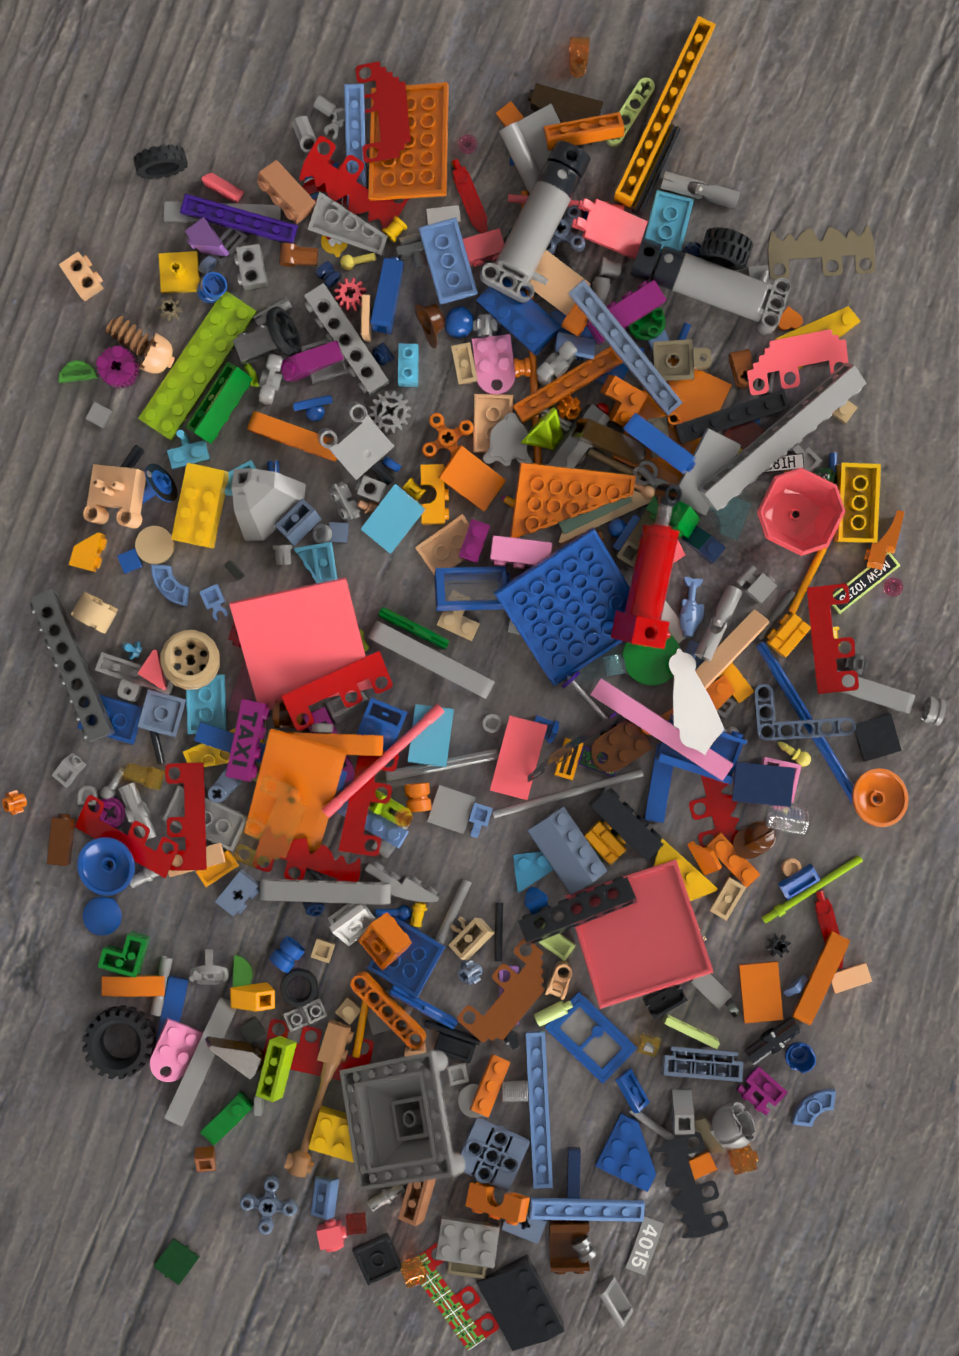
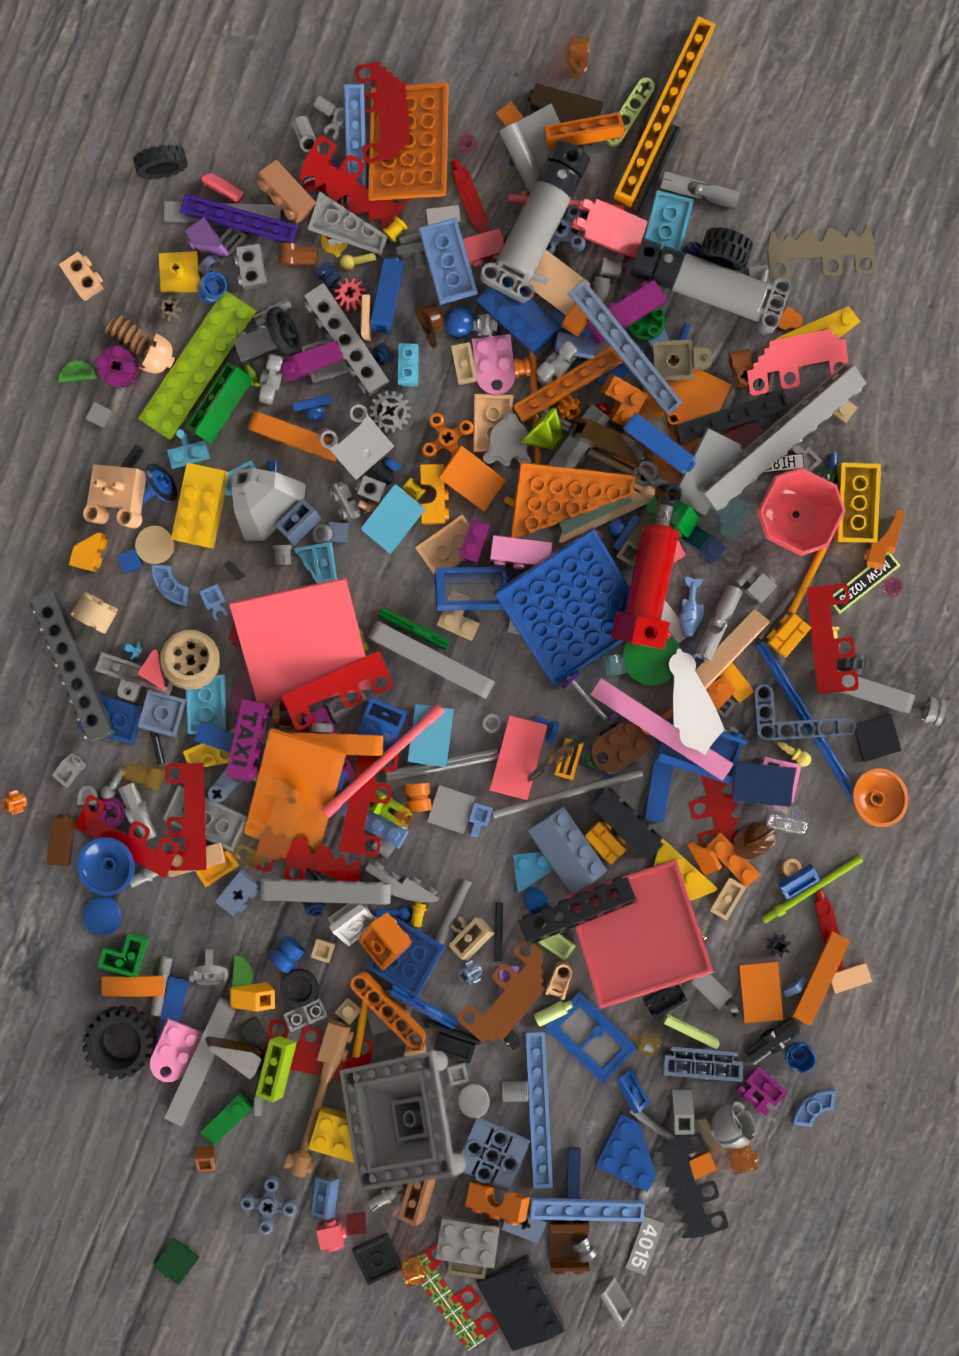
orange plate [469,1054,511,1118] -> none

